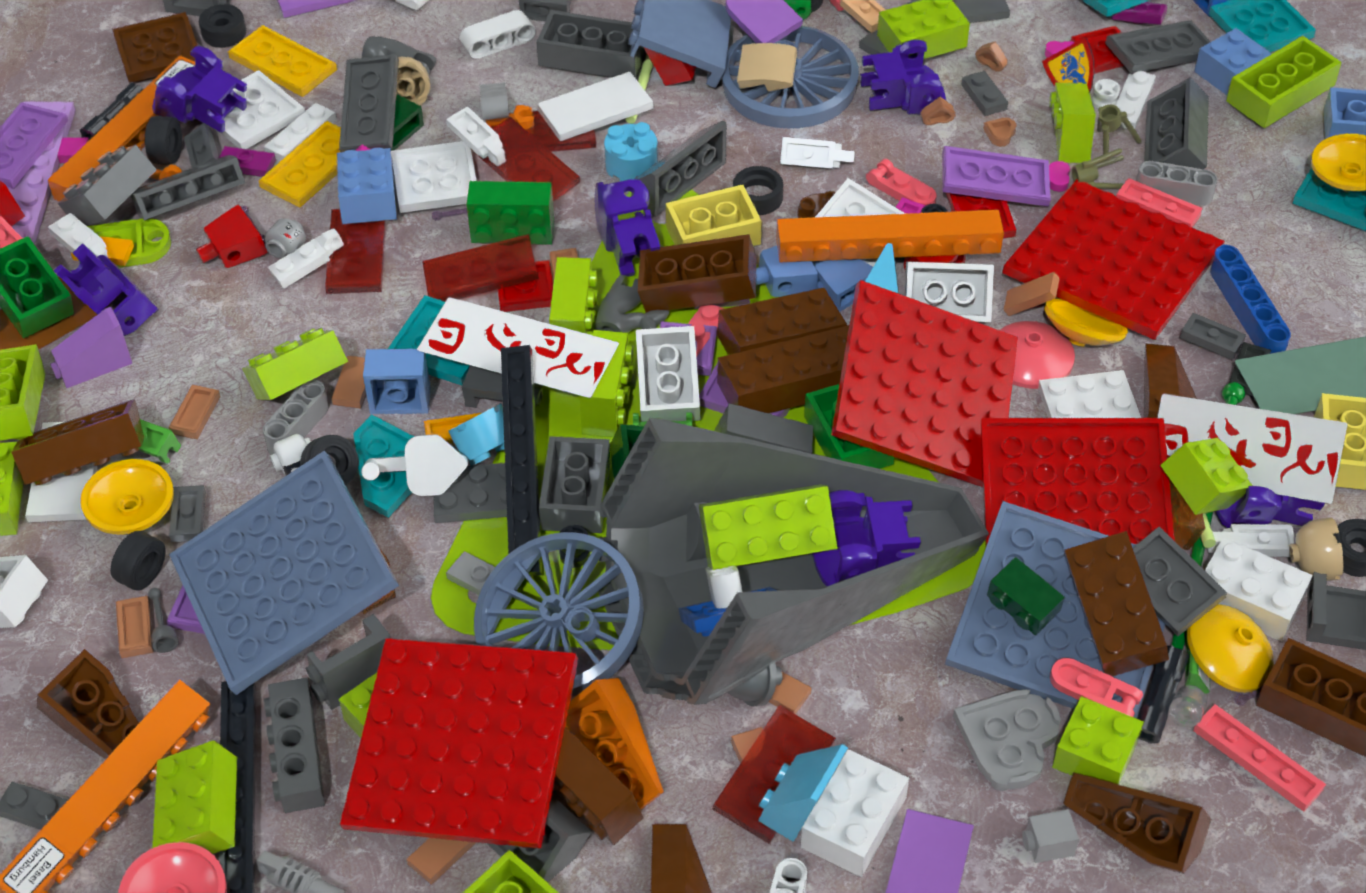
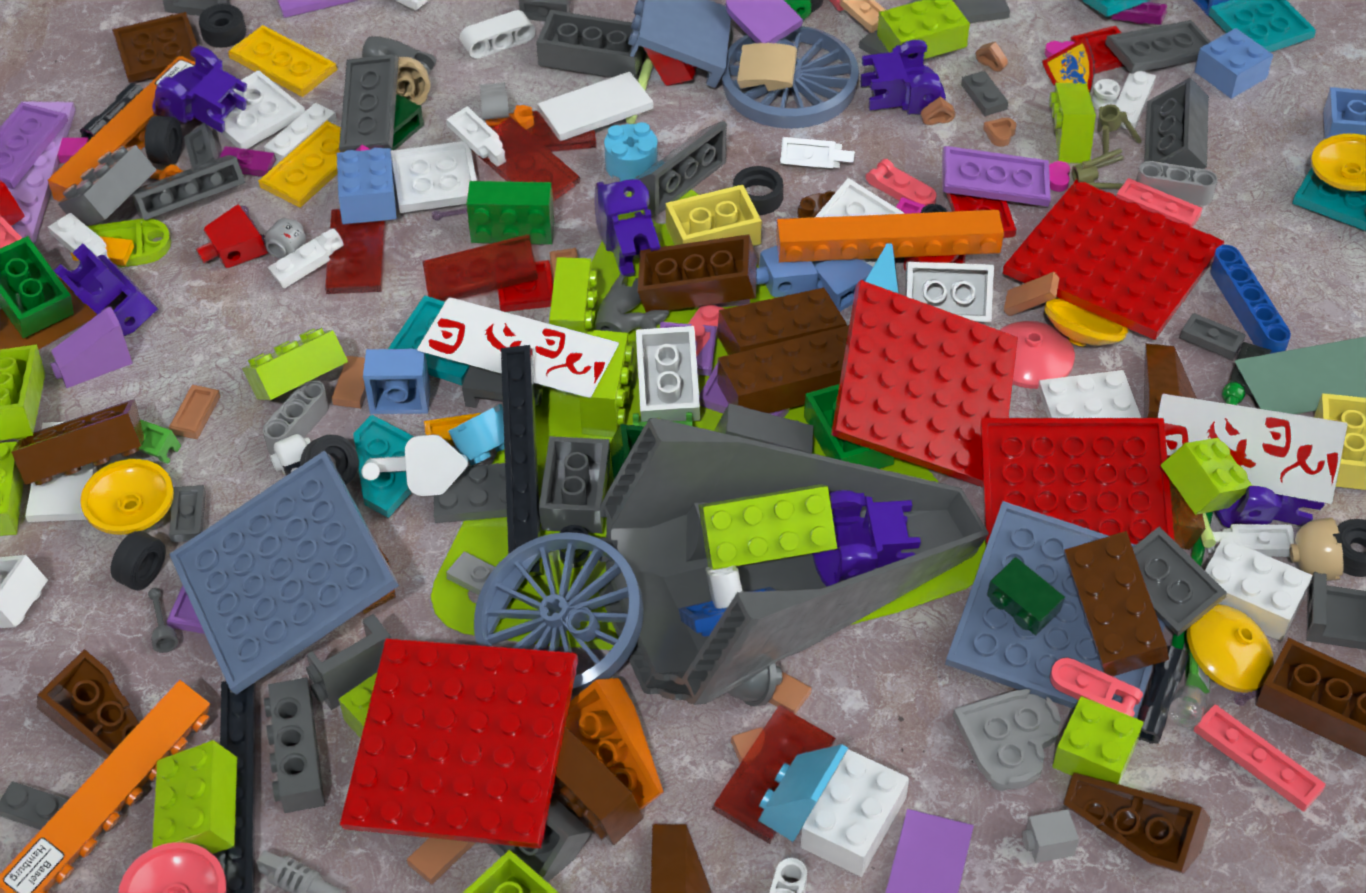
nougat tile [116,596,154,658] -> none
lime brick [1226,36,1342,129] -> none

